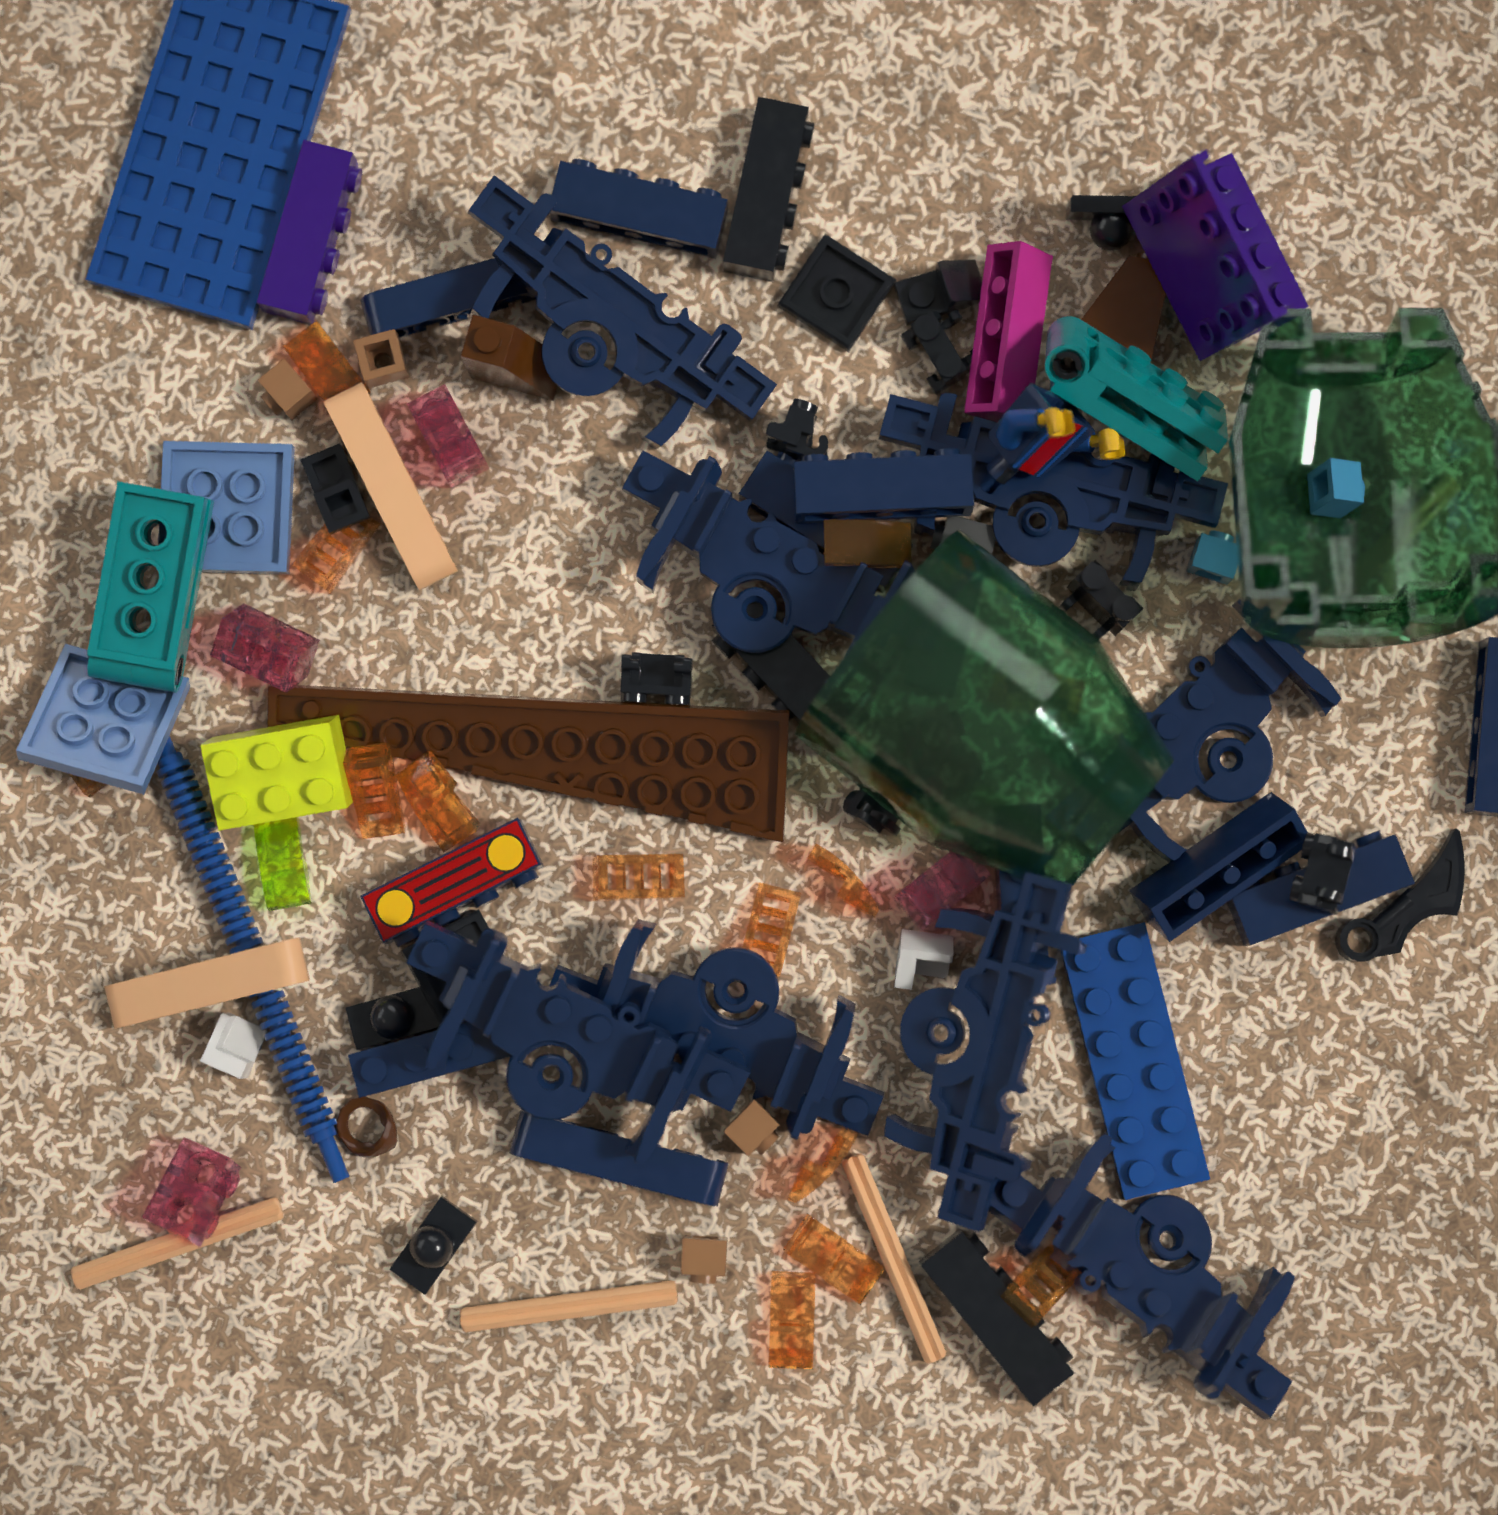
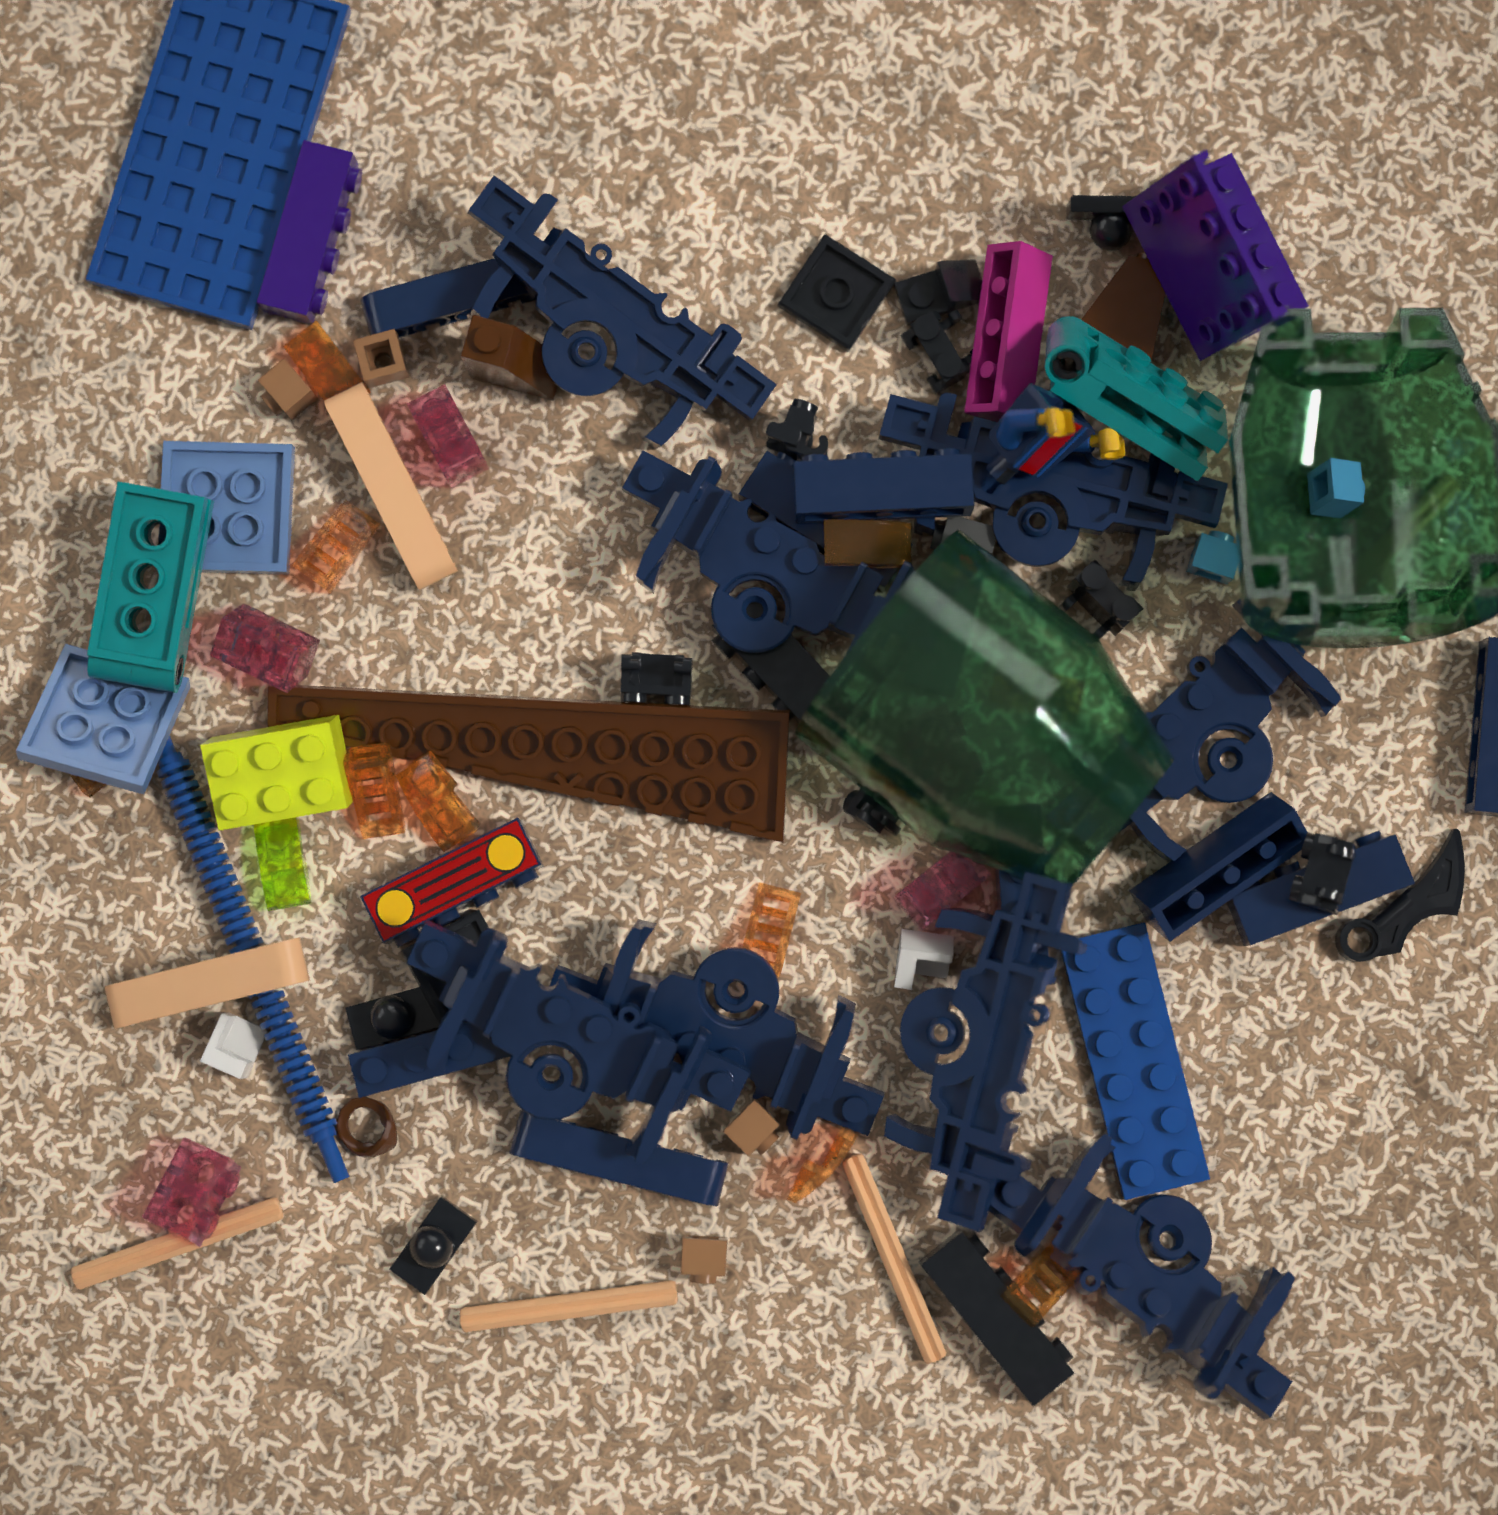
black slope [301,443,370,535] -> none
dark blue brick [549,159,728,259] -> none
clear orange slope [592,854,685,902] -> none
black brick [723,97,815,282] -> none
clear orange slope [768,1271,816,1369] -> none
clear orange slope [783,1213,885,1305] -> none
clear orange slope [807,843,879,919] -> none

